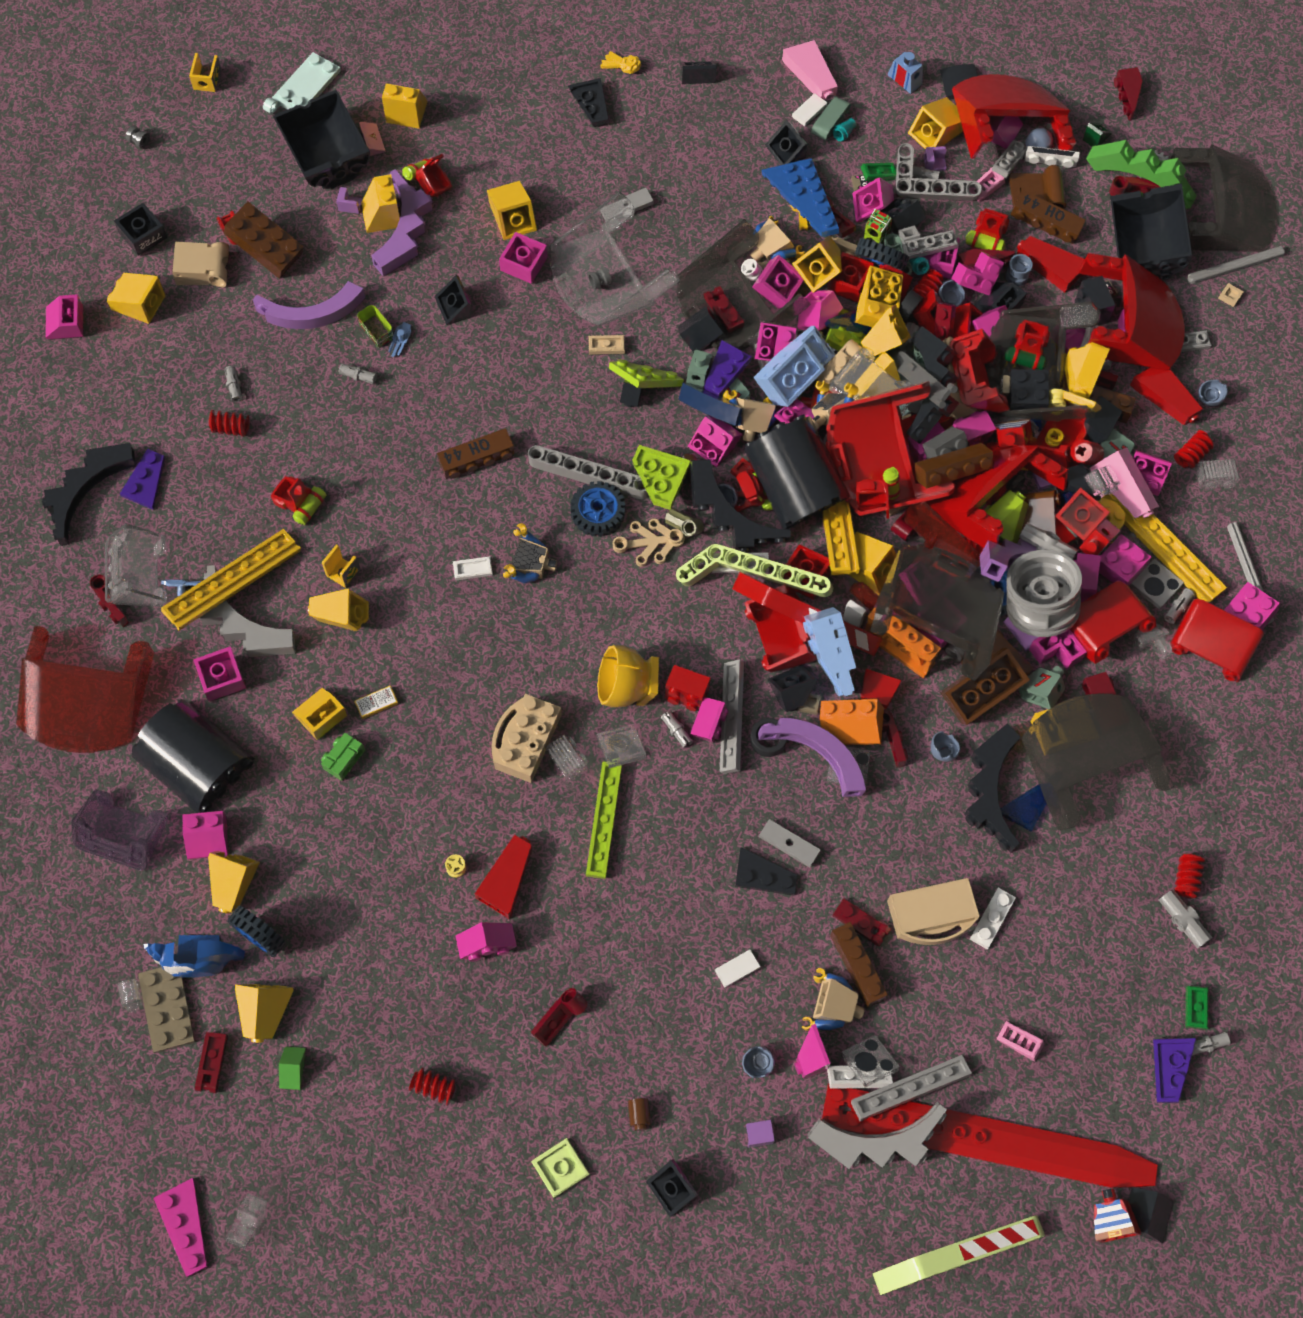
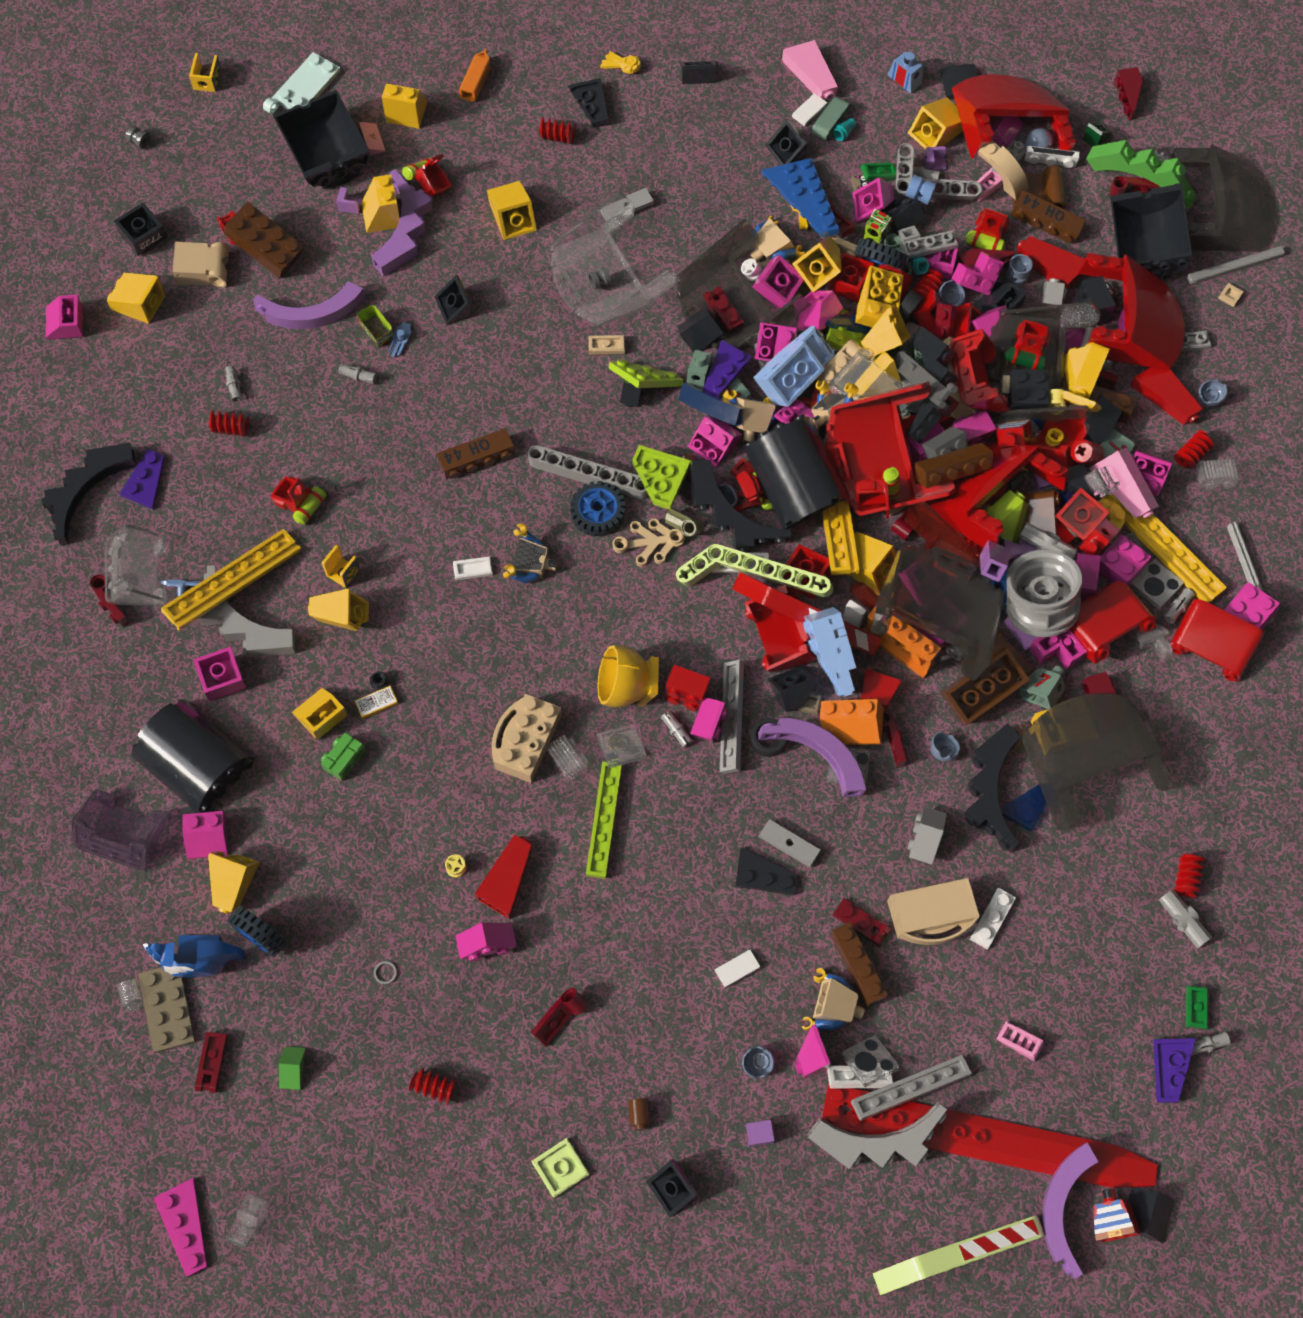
clear red windscreen [16,626,155,753] -> none
yellow slope [235,984,293,1043] -> none
dark pink brick [499,232,548,284] -> none
none -> black plate [370,671,389,690]
none -> light grey piece [374,961,397,985]
none -> orange piece [459,49,491,102]
none -> red piece [539,117,576,144]
none -> medium blue wheel [905,174,937,205]
none -> light grey brick [907,806,947,865]
none -> tan arch [978,141,1028,200]
none -> light grey brick [1042,279,1067,305]
none -> medium lavender arch [1042,1143,1098,1278]

